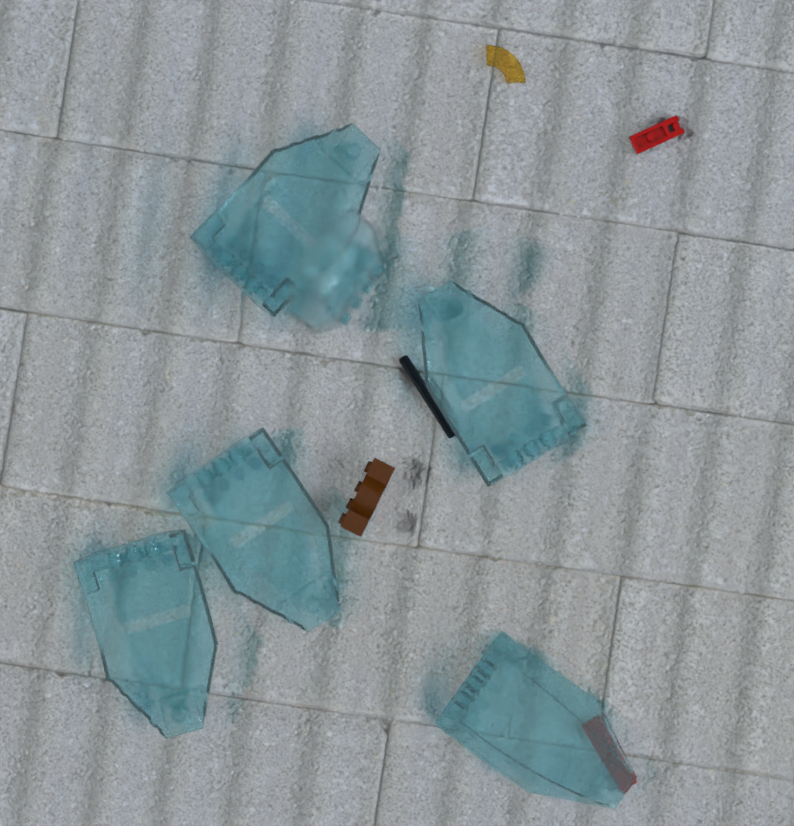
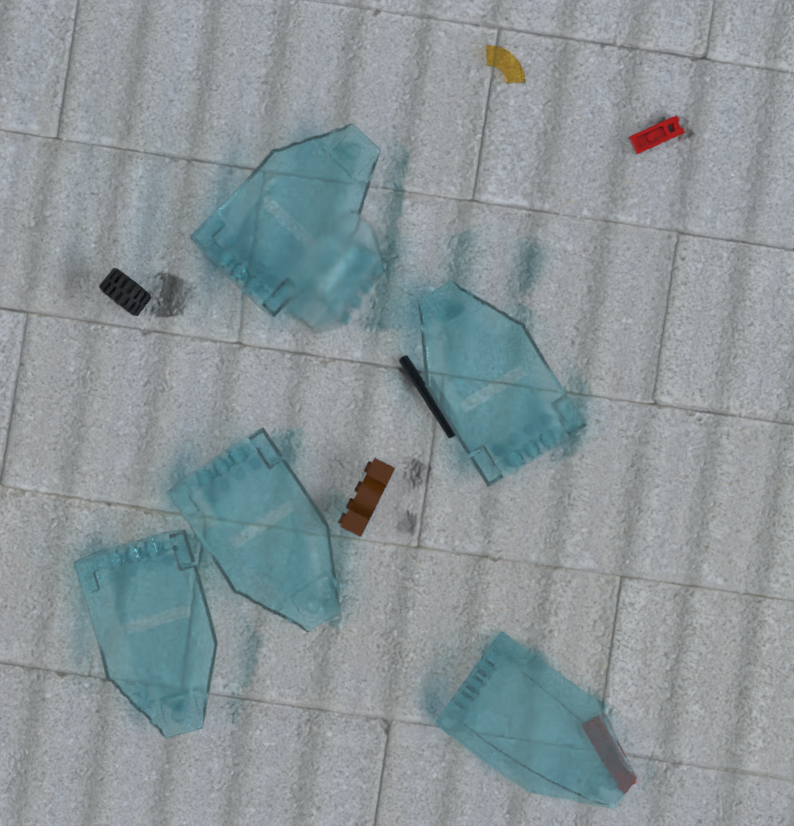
none -> black tyre [99,268,152,316]

